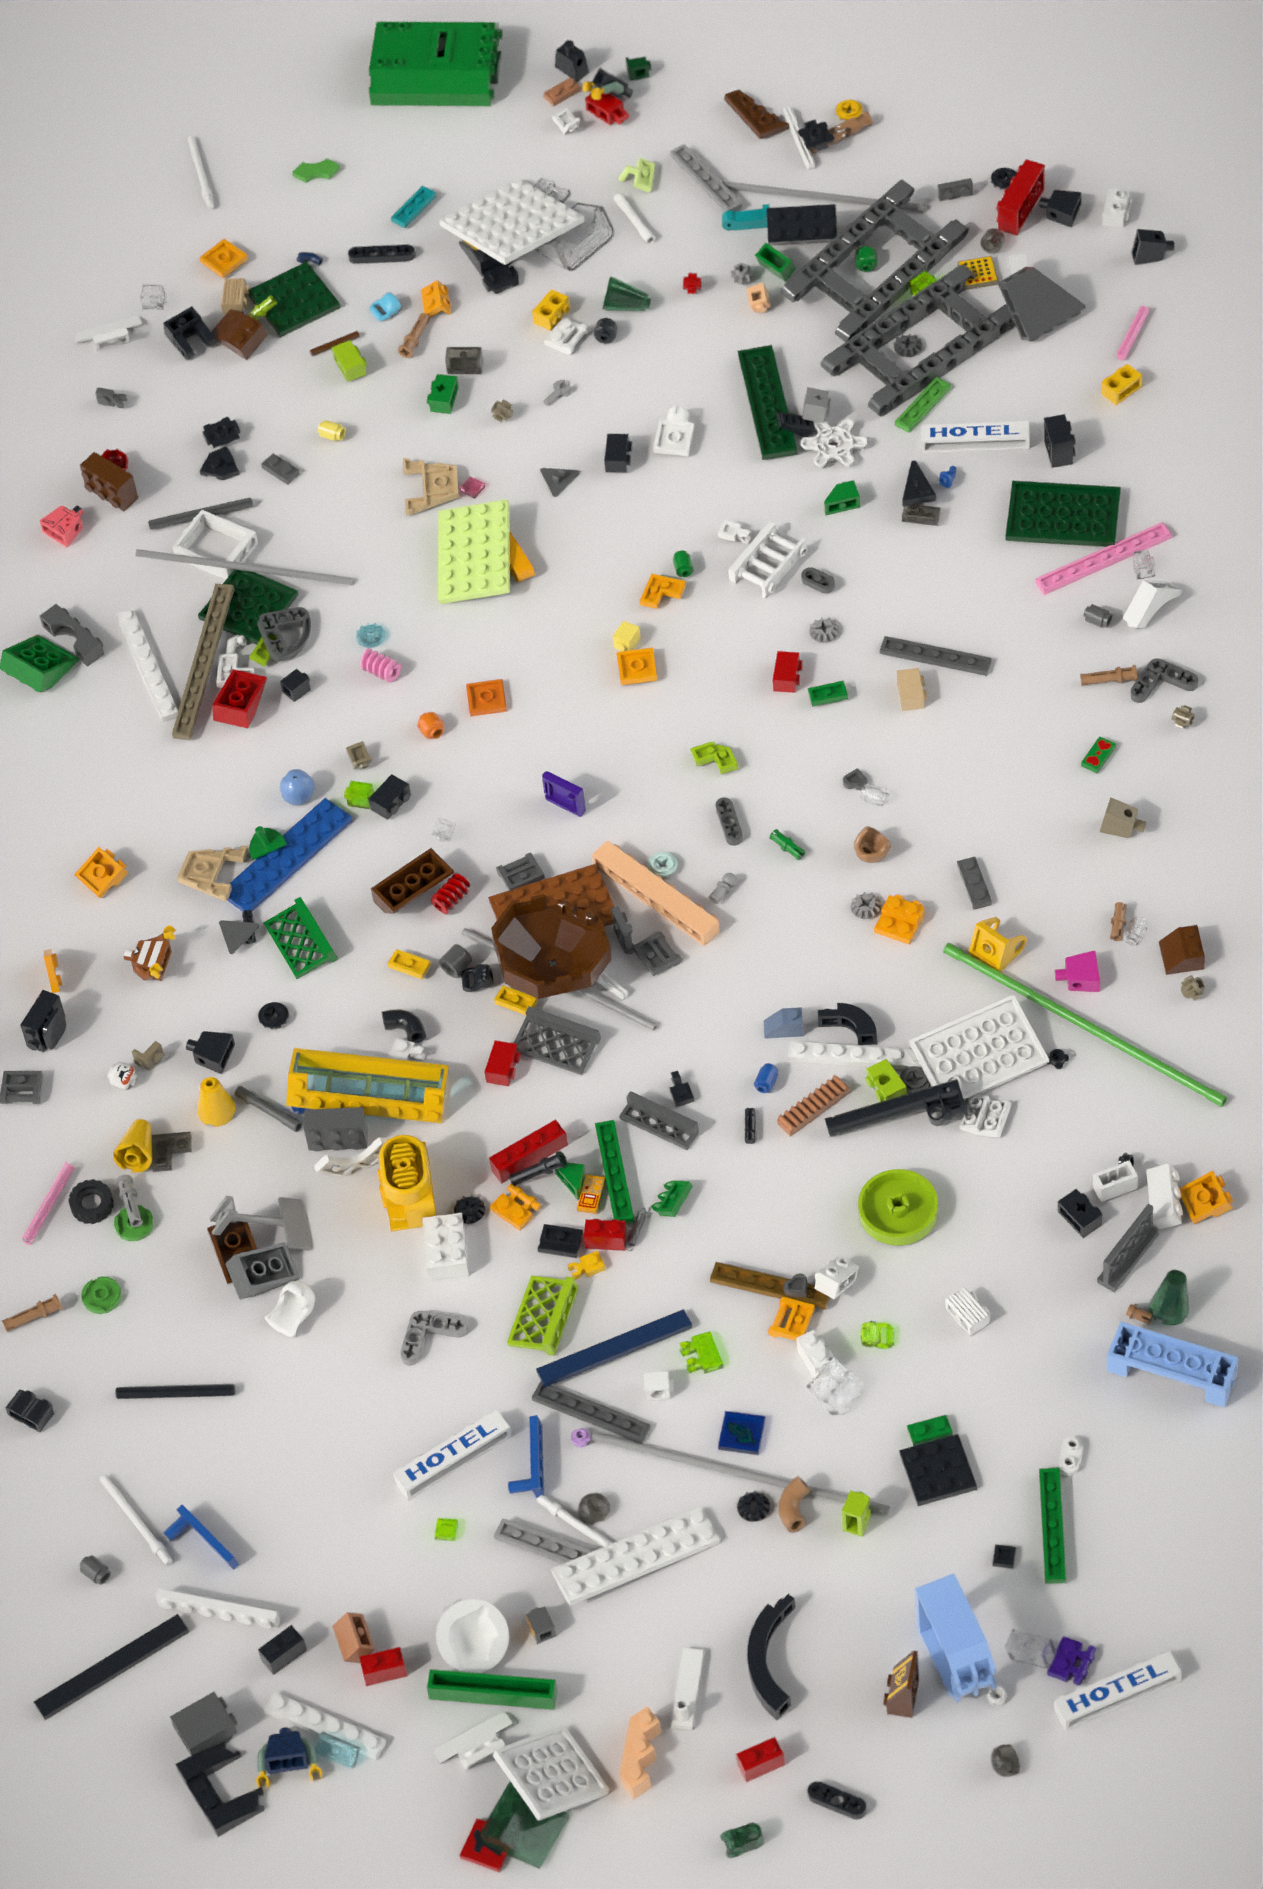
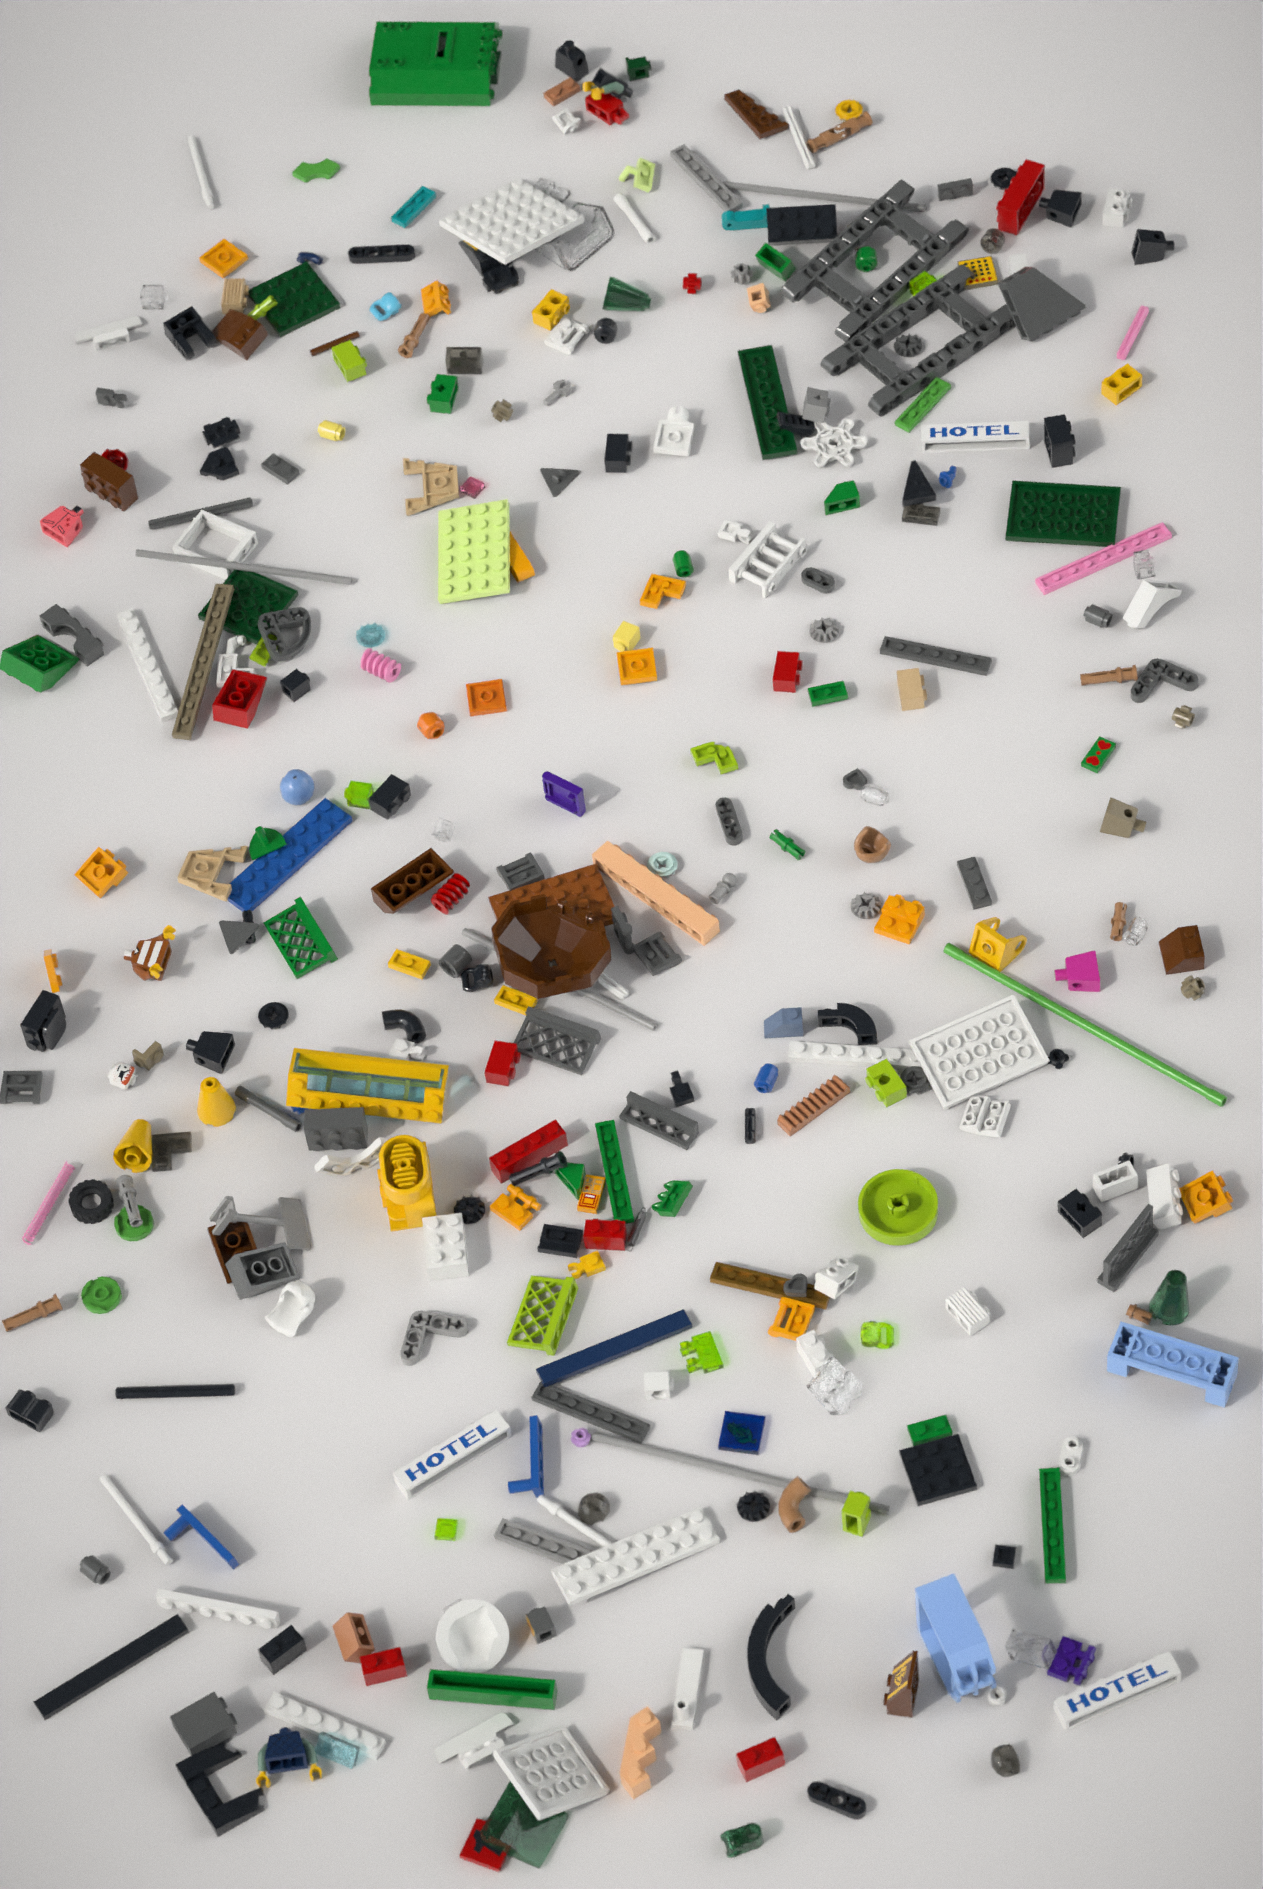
dark tan bracket [346,741,372,770] -> none
black piece [797,119,835,151] -> none
black piece [824,1079,968,1137] -> none

